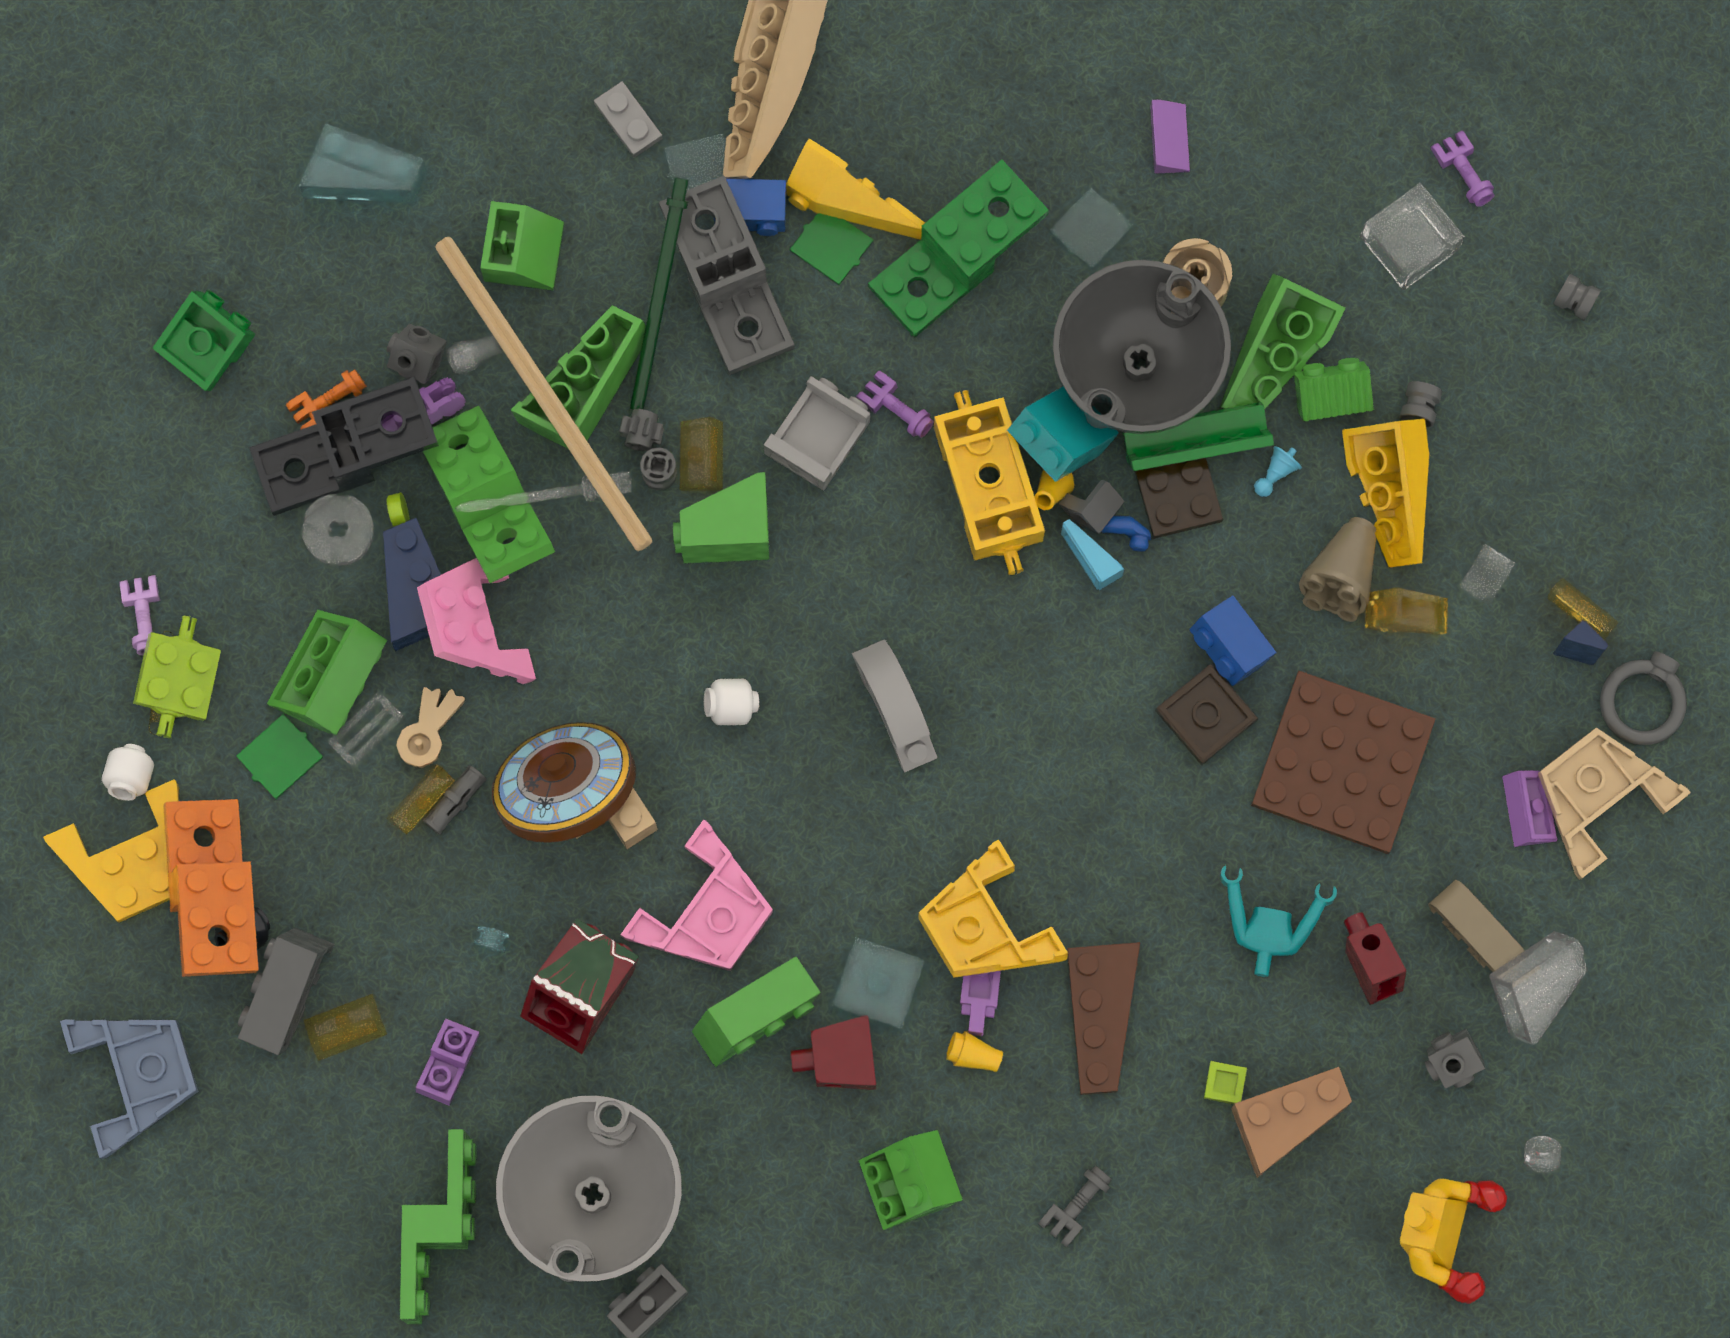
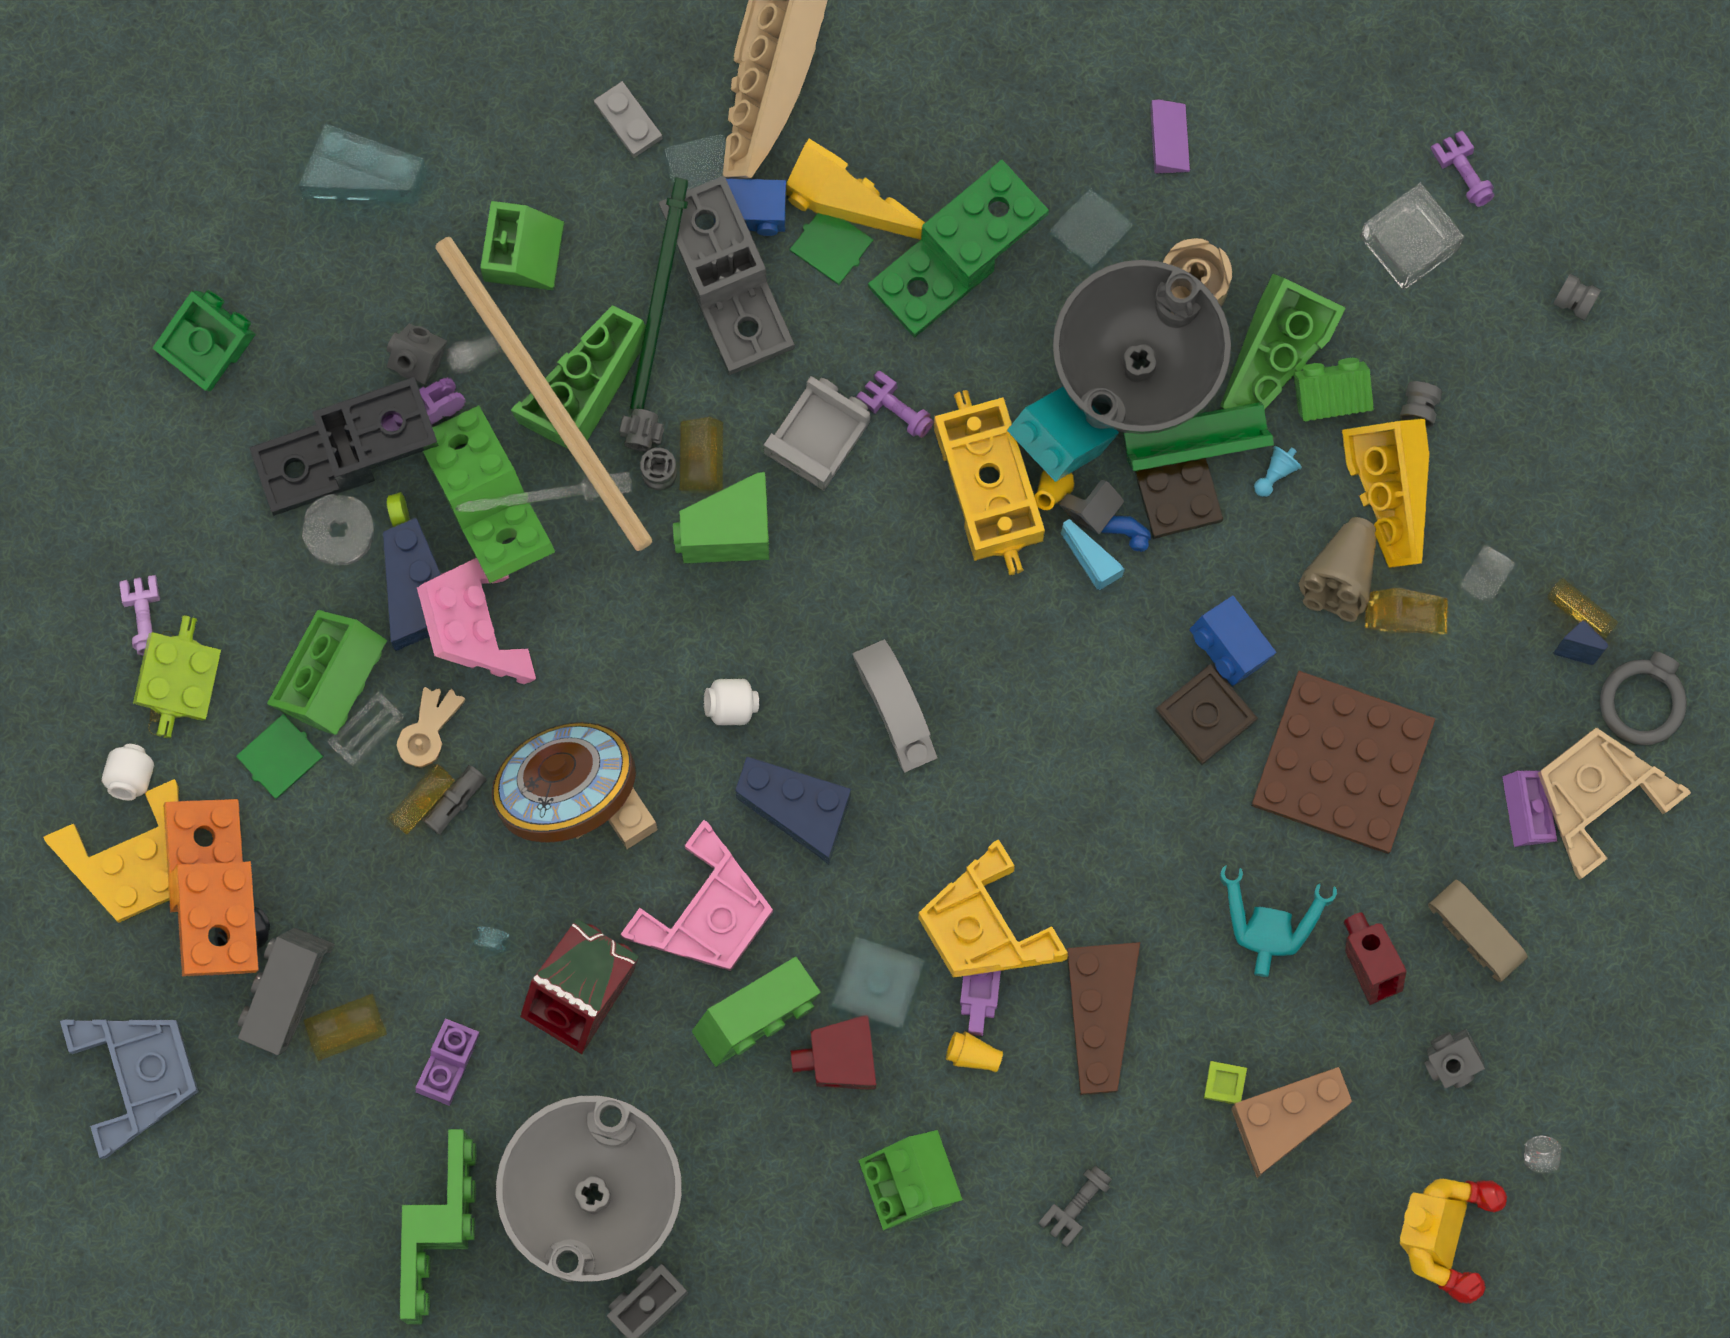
orange hinge [286,369,367,429] -> none
clear slope [1489,931,1588,1045] -> none
none -> dark blue wedge [735,757,851,864]

